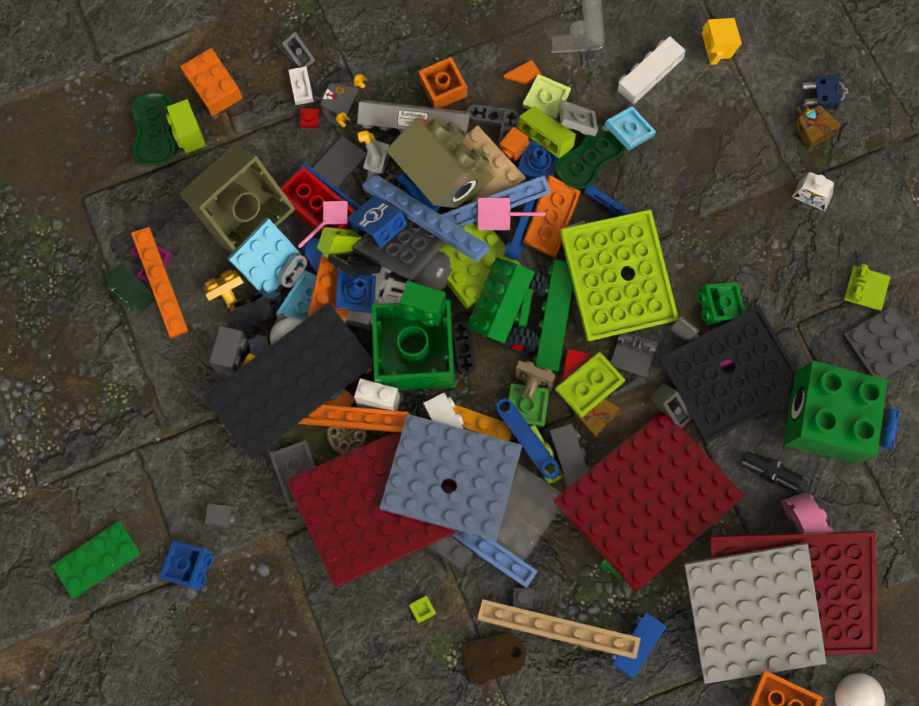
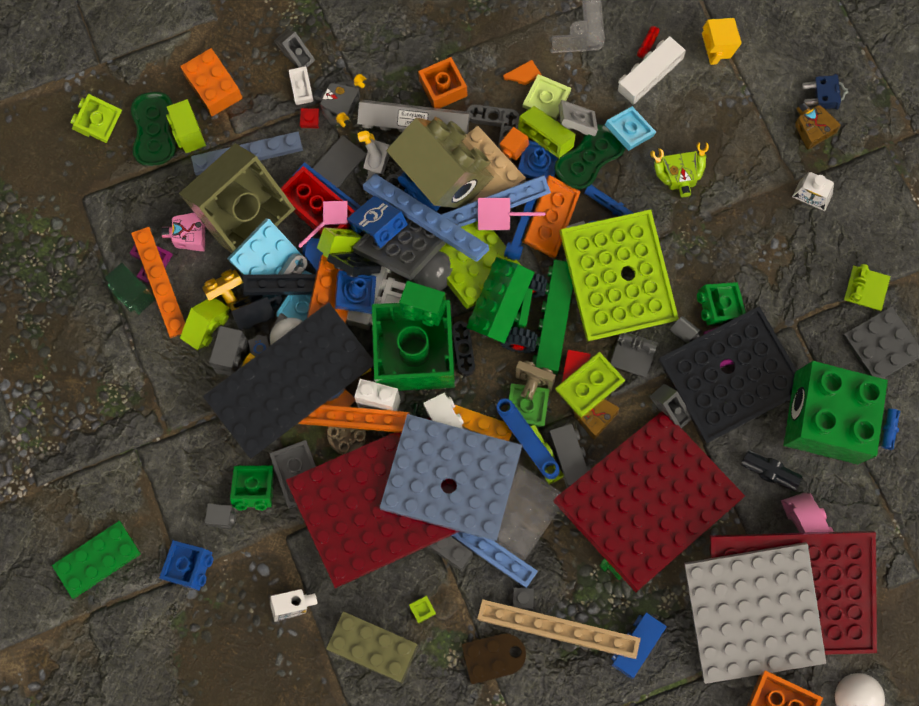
none -> lime plate [70,94,122,143]
none -> bright pink torso [162,213,205,251]
none -> lime brick [180,298,230,350]
none -> sand blue plate [191,132,303,175]
none -> green plate [230,466,274,511]
none -> black plate [243,274,316,295]
none -> white torso [270,589,317,622]
none -> olive brick [326,612,418,684]
none -> red axle [637,26,660,59]
none -> lime torso [650,142,709,197]

